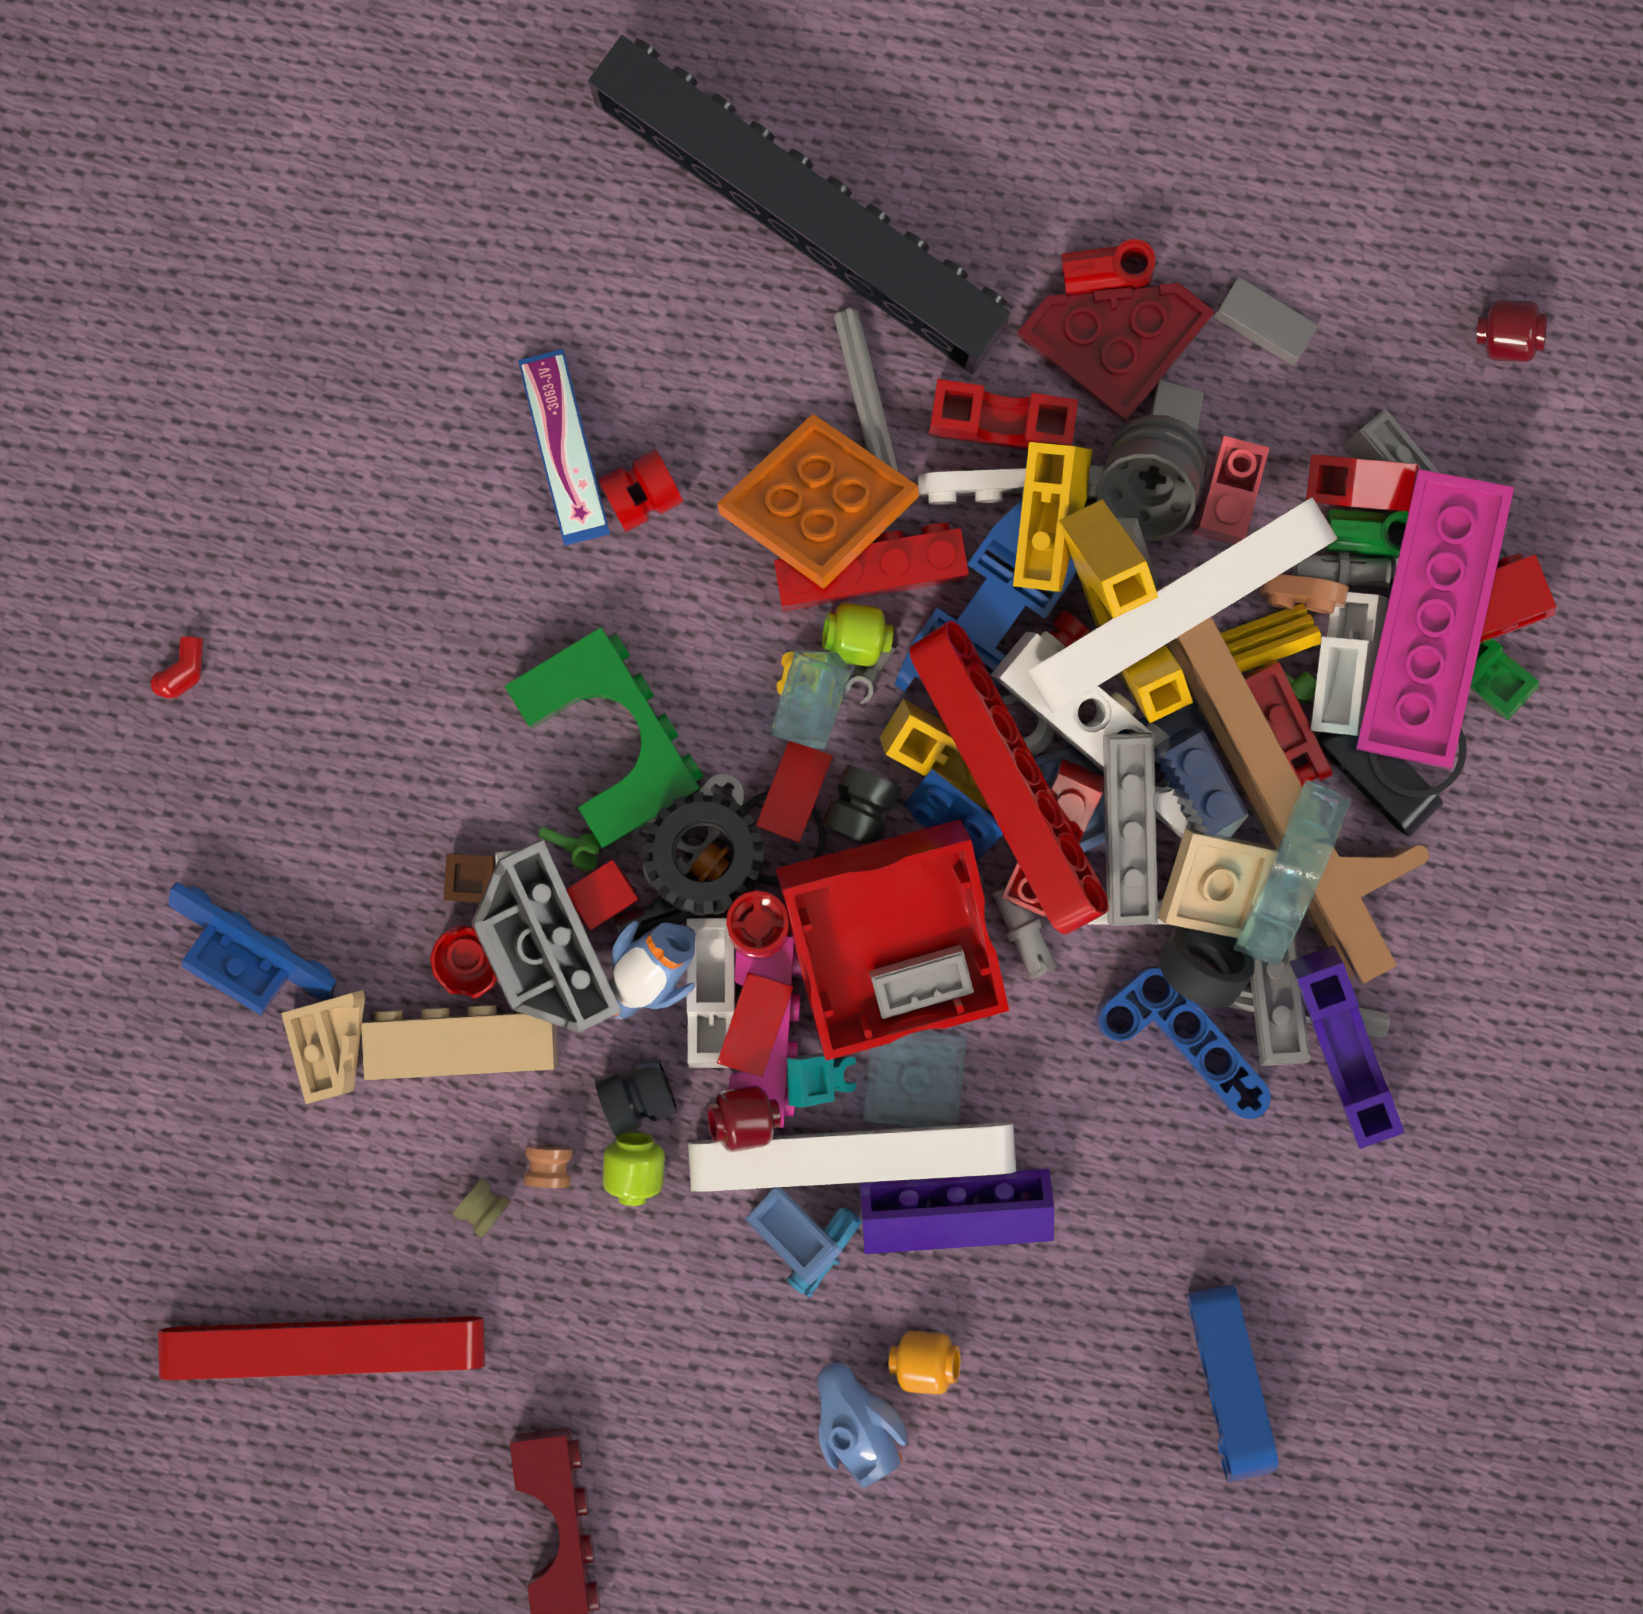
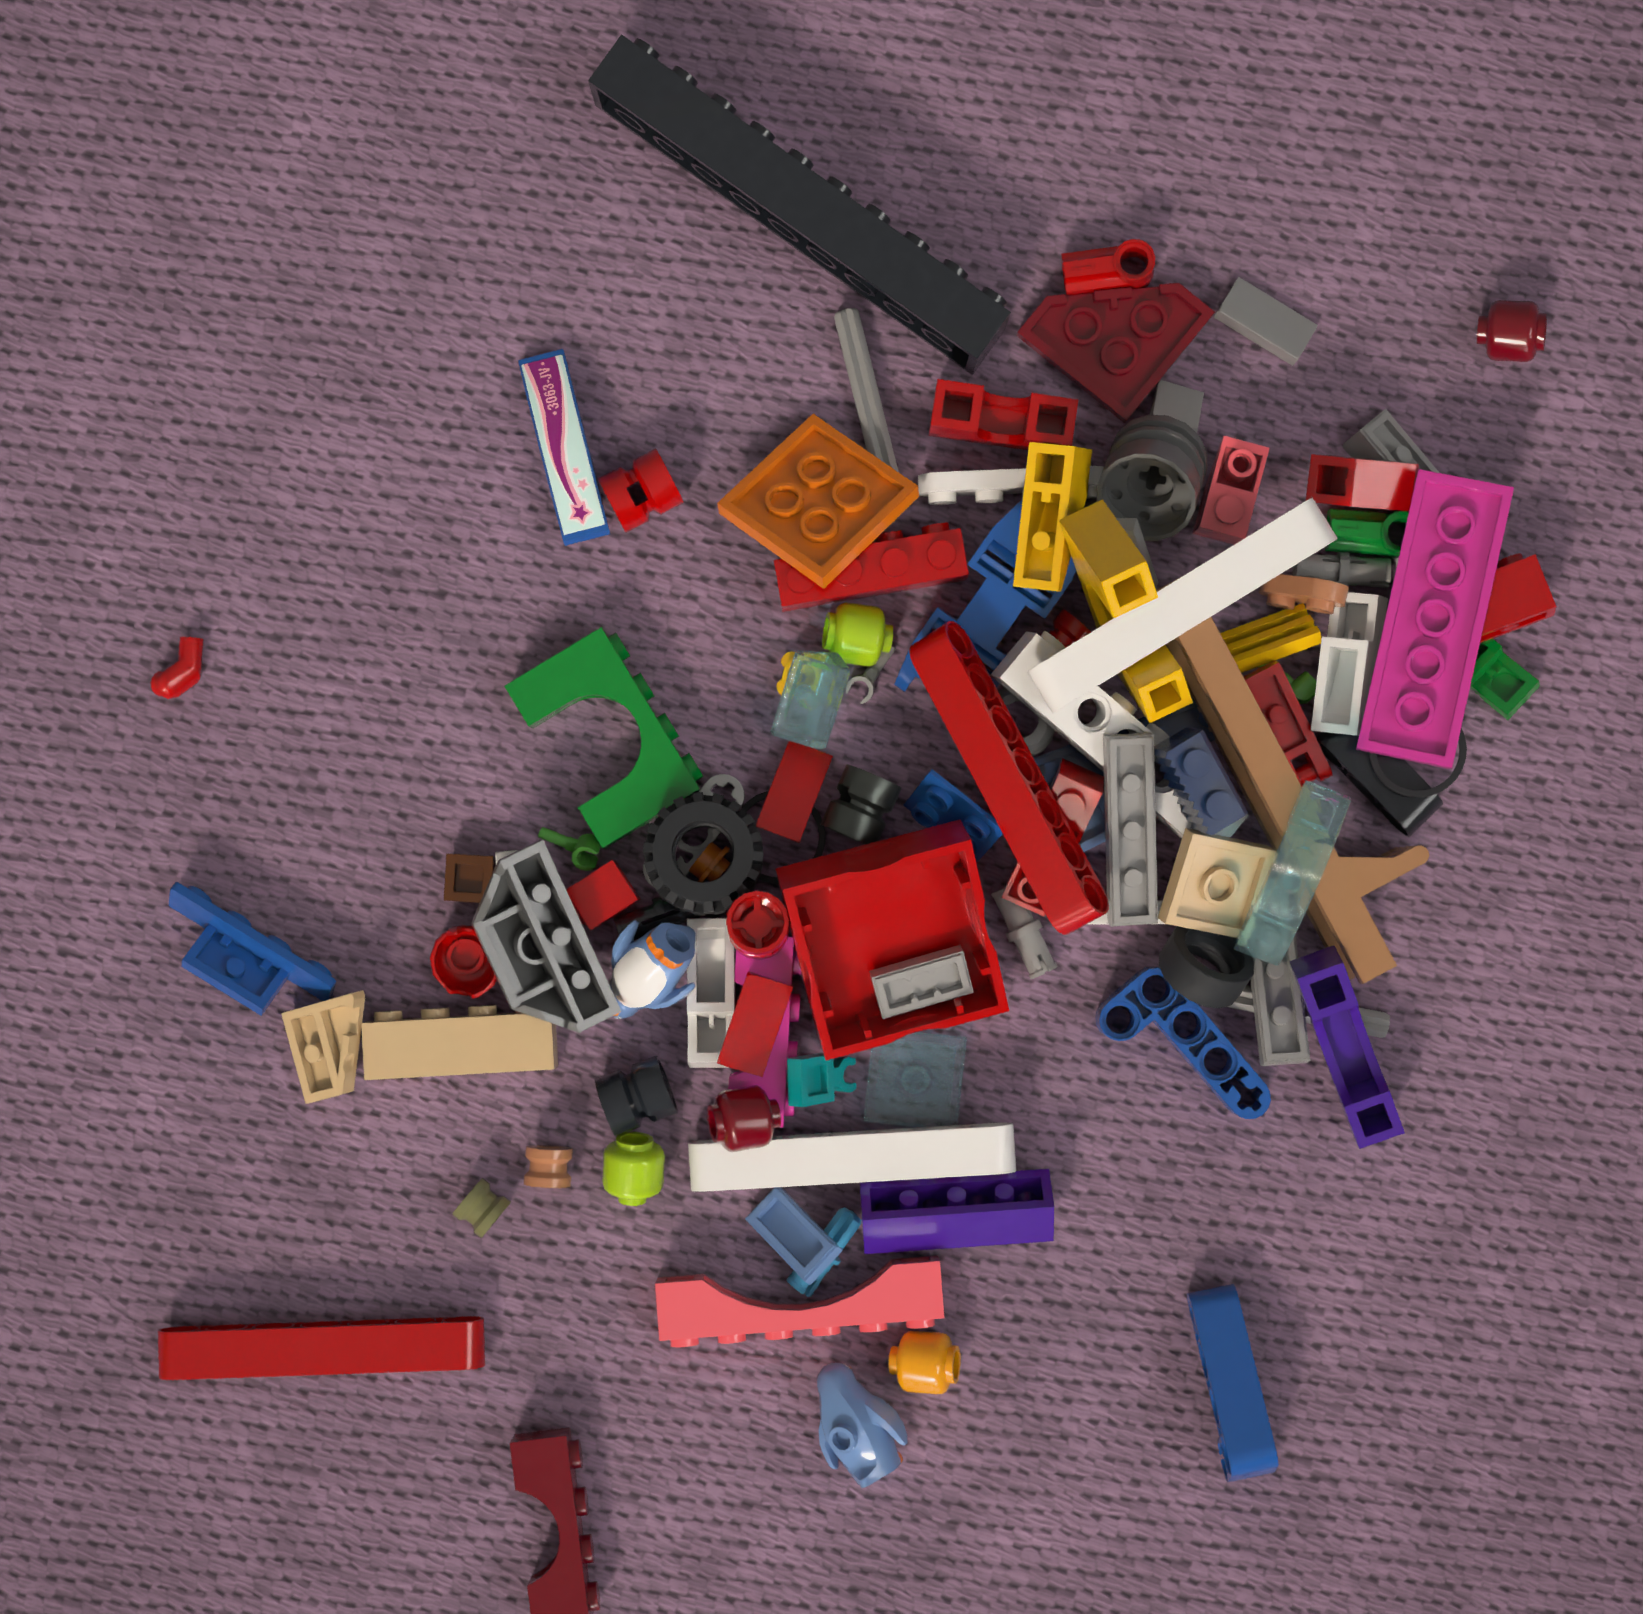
yellow slope [879,698,991,812] -> none
none -> coral arch [655,1255,944,1347]

